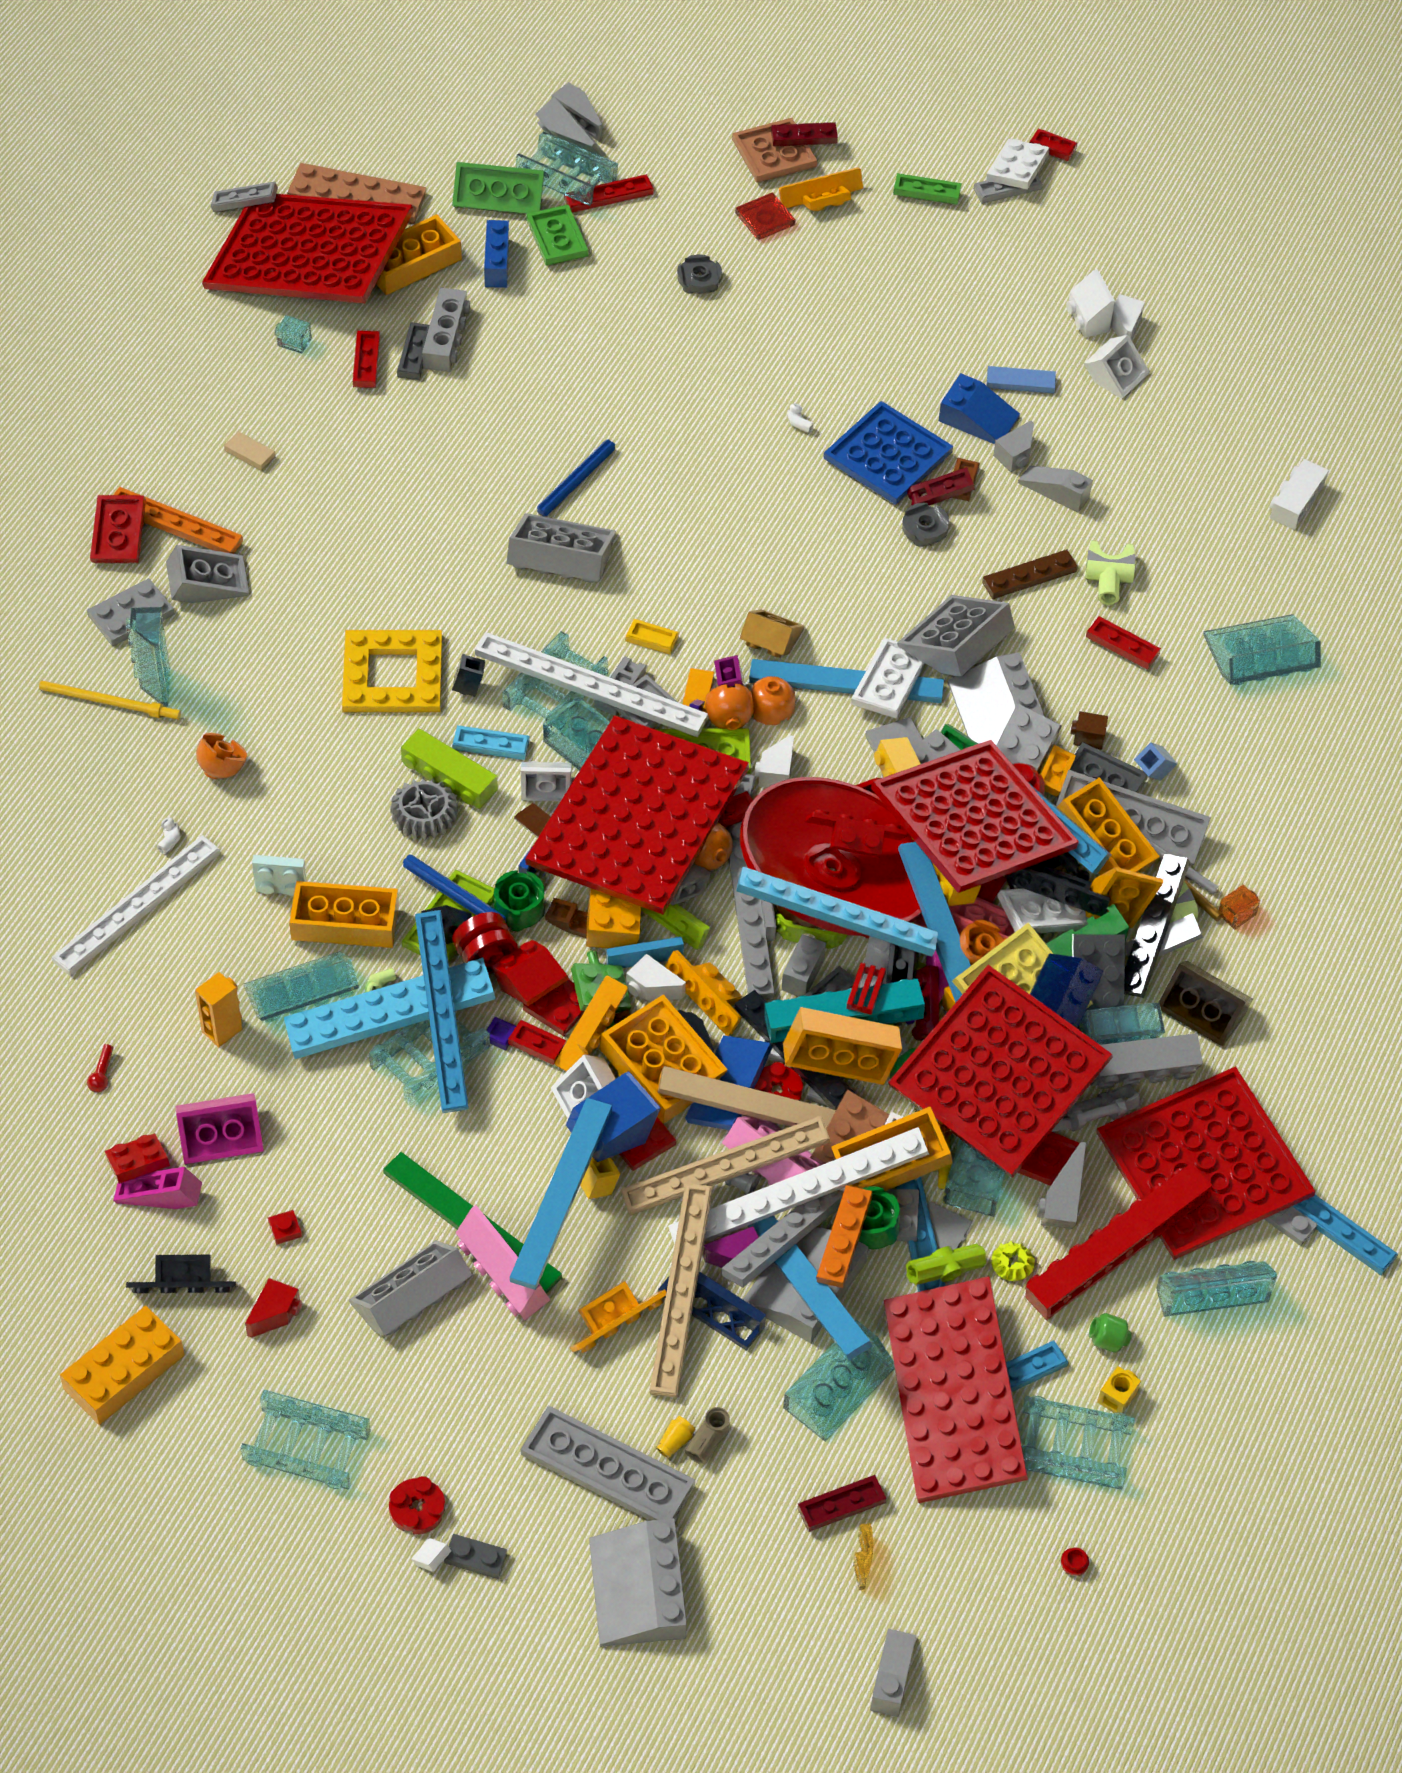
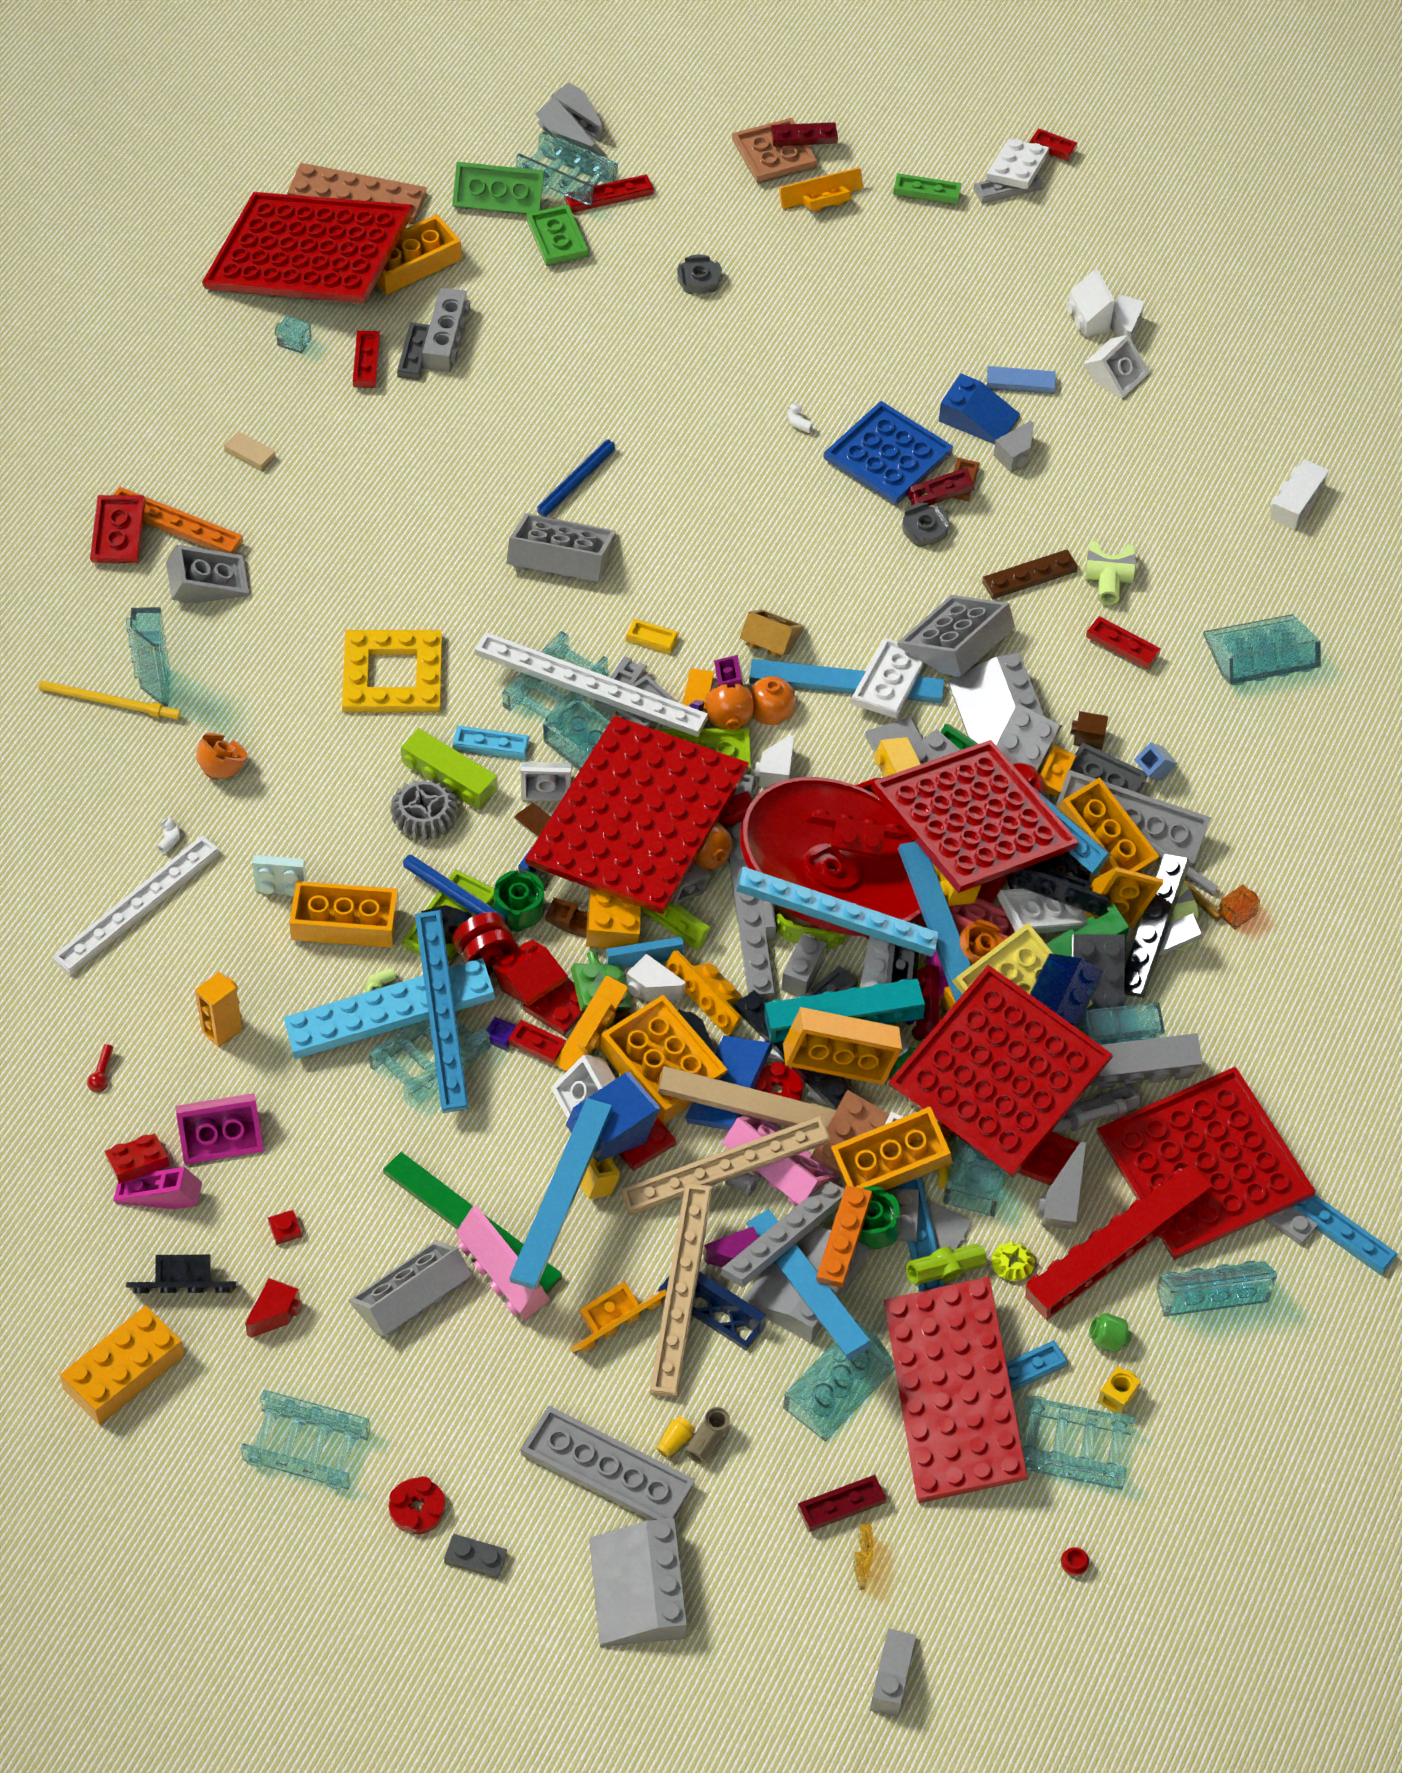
light grey plate [87,578,175,647] -> none
light grey tile [211,182,278,212] -> none
clear light blue slope [243,951,359,1023] -> none
white tile [411,1538,451,1572] -> none
black brick [452,654,485,697] -> none
blue brick [484,220,509,288] -> none
white plate [668,1127,929,1244] -> none
clear red tile [735,192,796,240] -> none
red tile [846,962,886,1015] -> none
light grey slope [1018,466,1093,513] -> none
dark brown slope [1156,961,1253,1046] -> none

